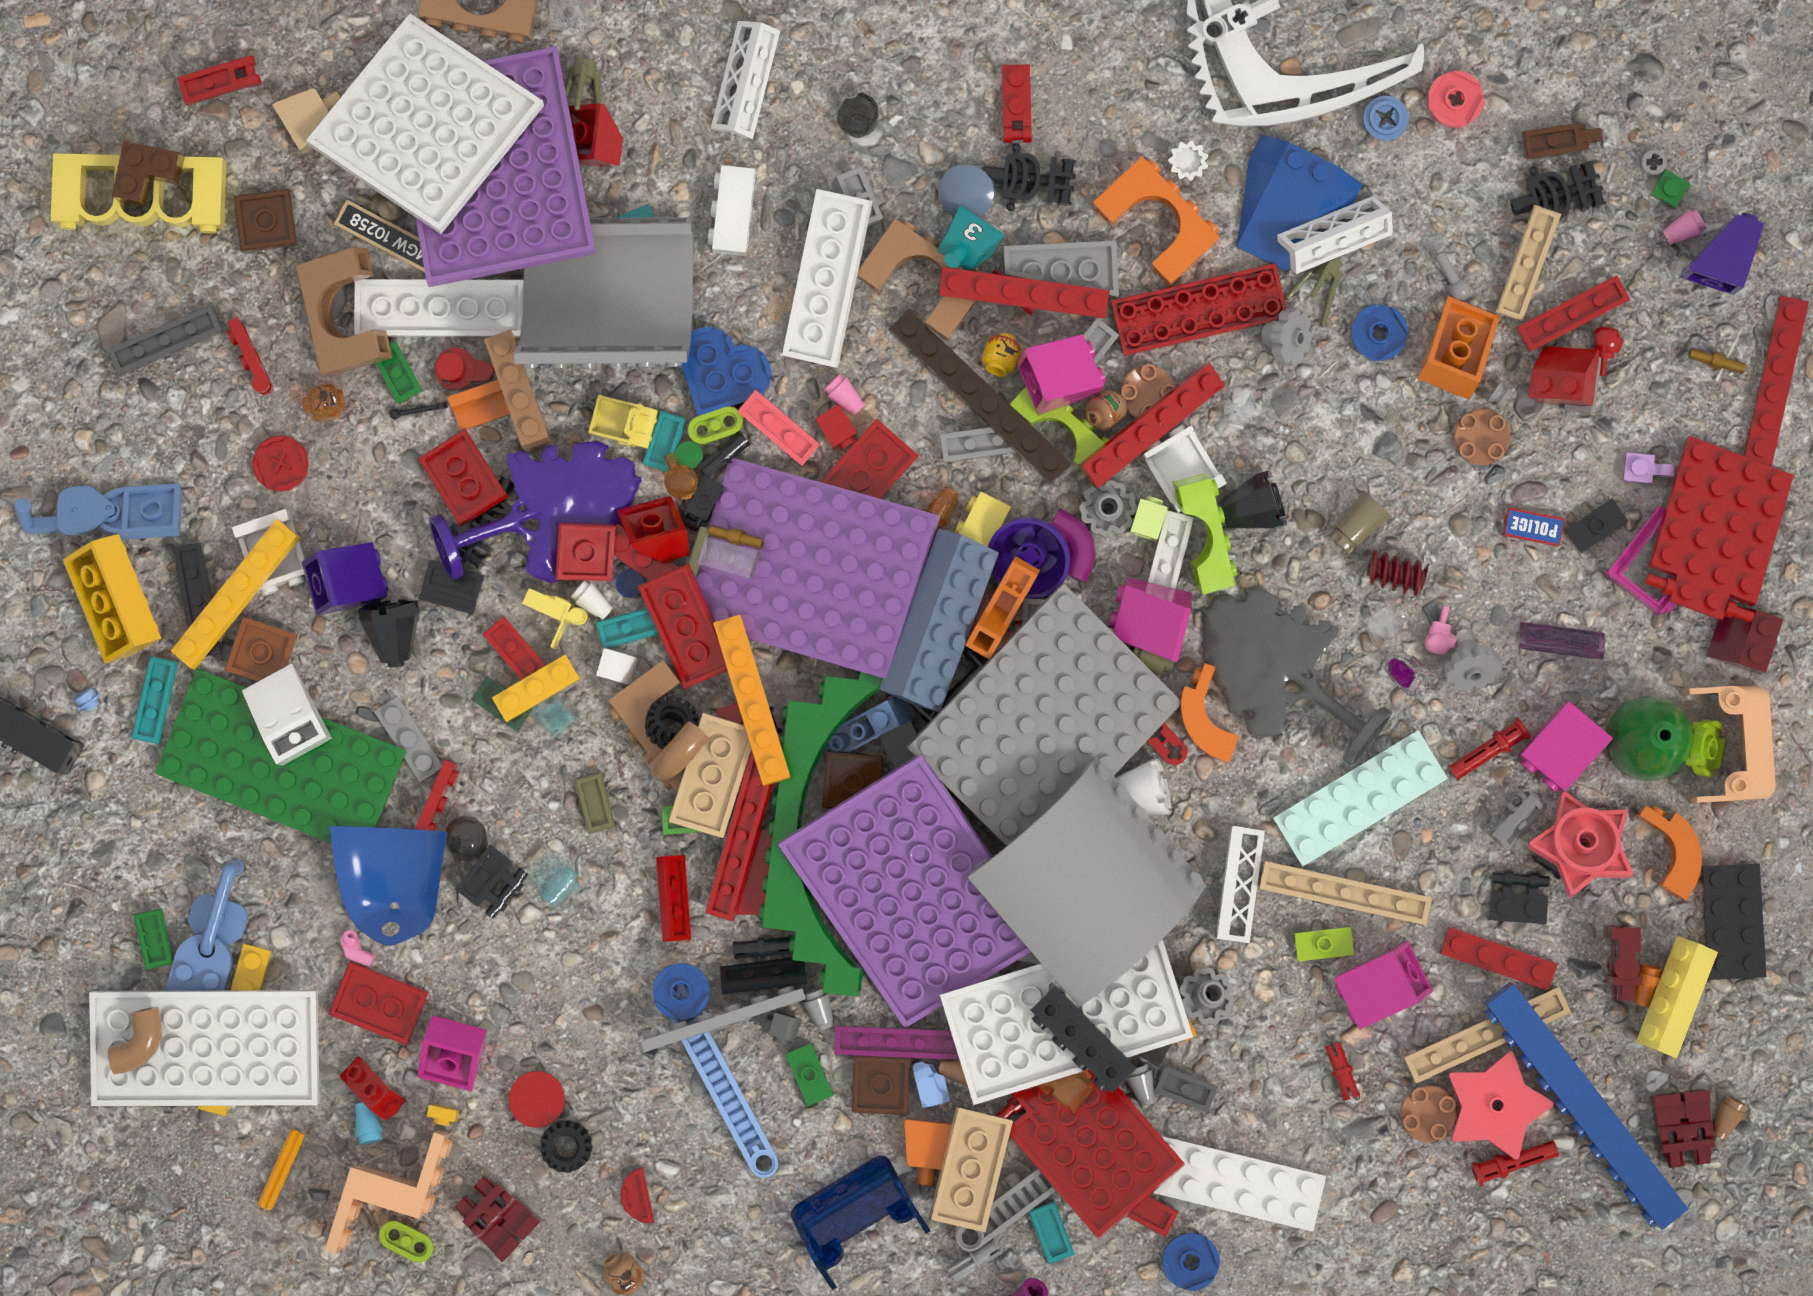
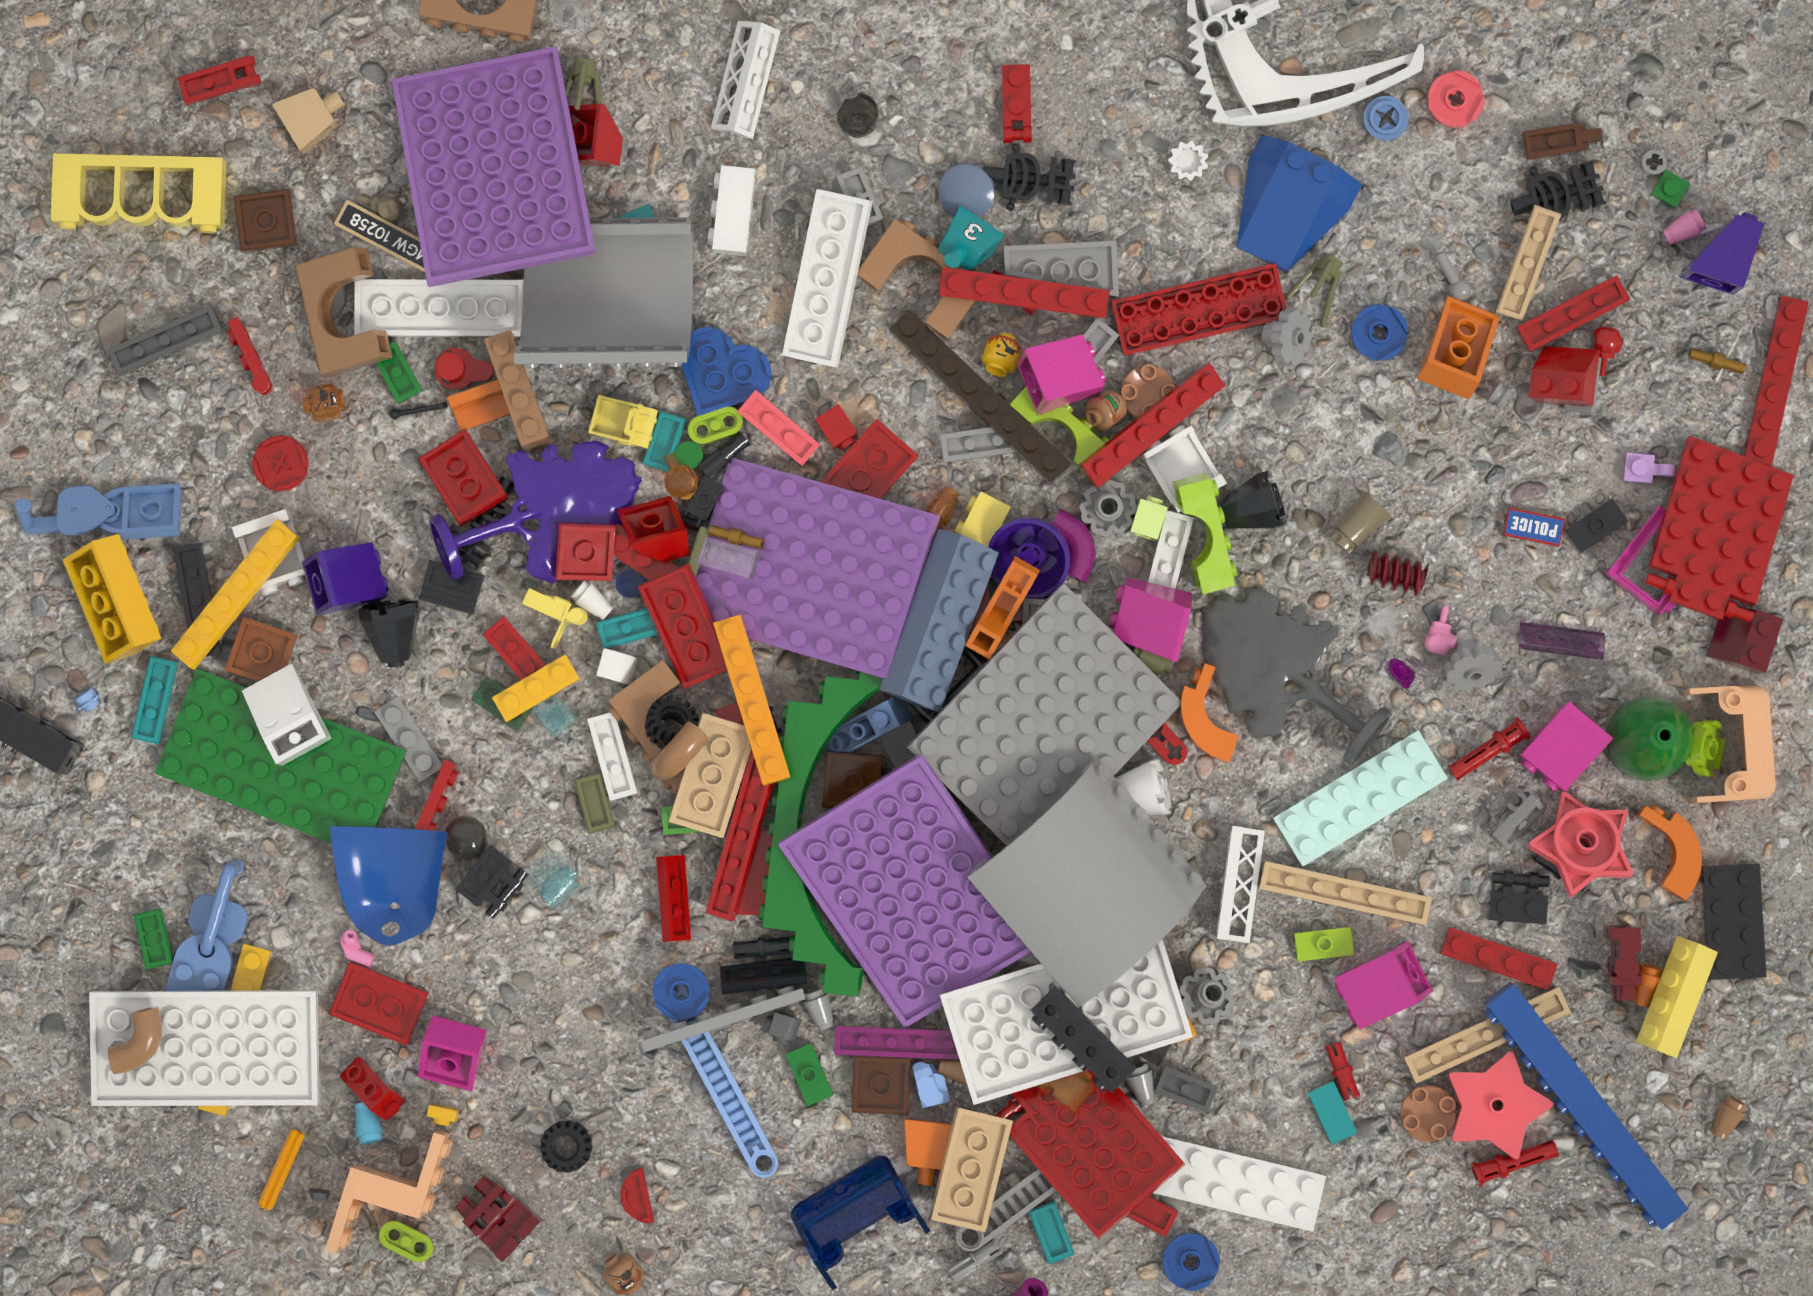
reddish brown brick [112,141,185,207] -> none
white plate [306,13,544,234] -> none
red tile [508,1071,565,1128] -> none
bright pink cone [824,374,865,415] -> none
orange arch [1092,156,1220,287] -> none
clear brick [1223,386,1256,430] -> none
white fence [1277,196,1393,274] -> none
nougat dish [1454,409,1510,465] -> none
dark red hips [1650,1089,1715,1168] -> none
none -> white plate [587,713,638,801]
none -> teal tile [1307,1081,1357,1145]

